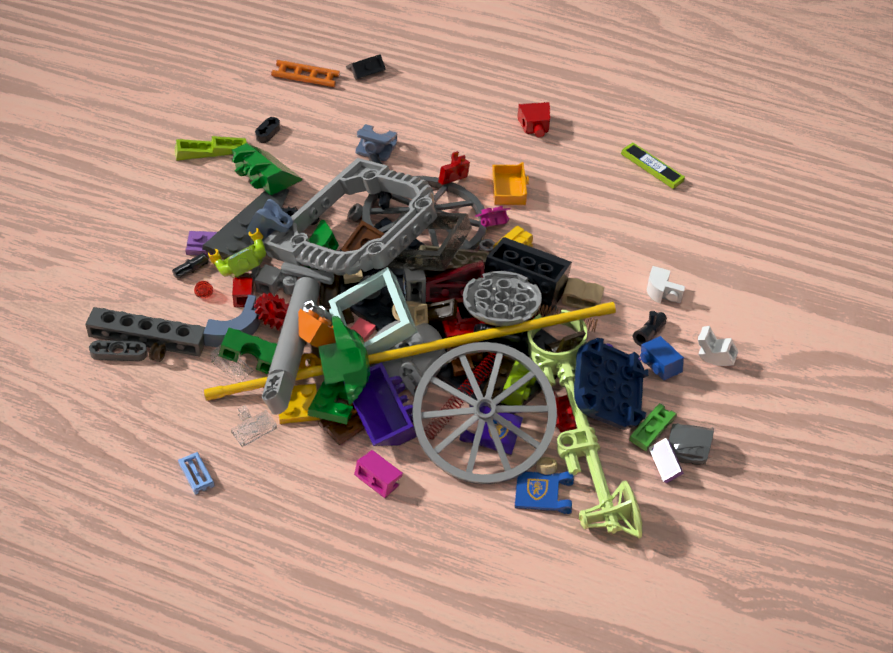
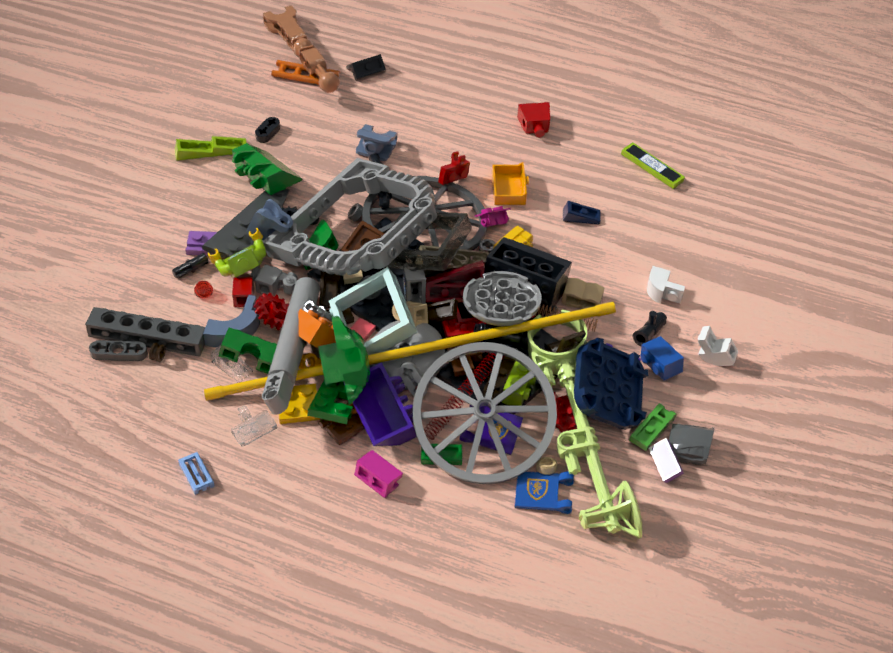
light grey axle [281,262,335,285] -> none
none -> nougat piece [263,5,340,93]
none -> green tile [421,444,462,465]
none -> dark blue slope [563,201,601,224]

